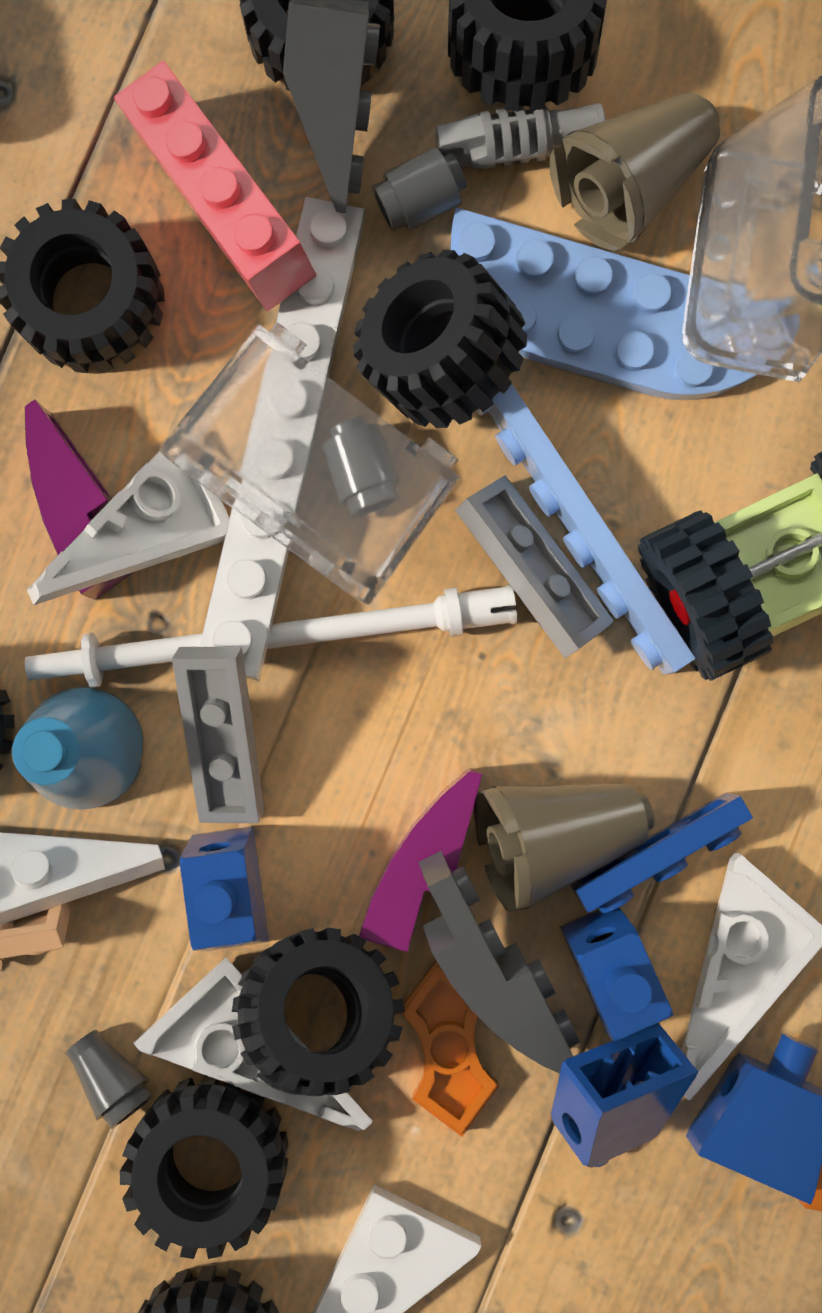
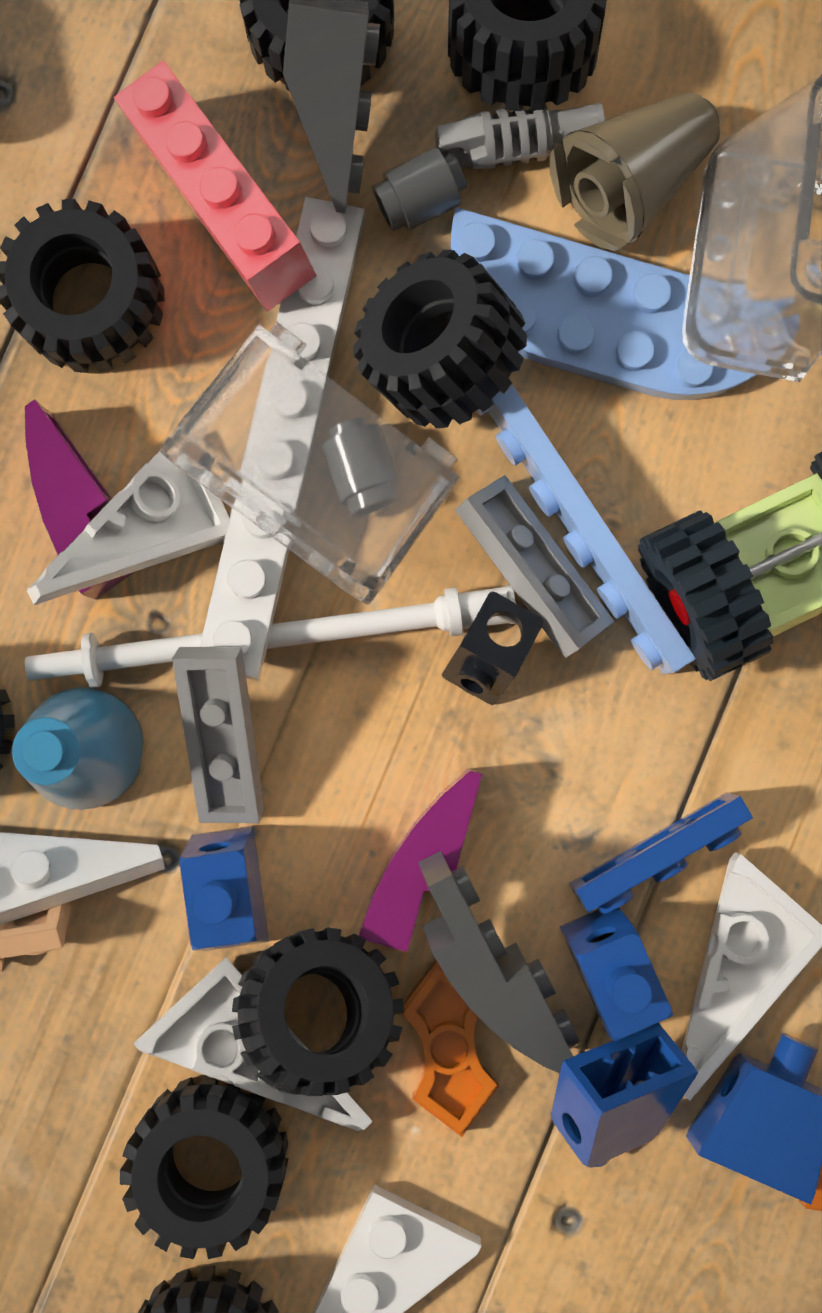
dark grey cone [66,1030,153,1129] -> none
dark tan cone [474,784,654,912] -> none
none -> black bracket [442,592,543,705]

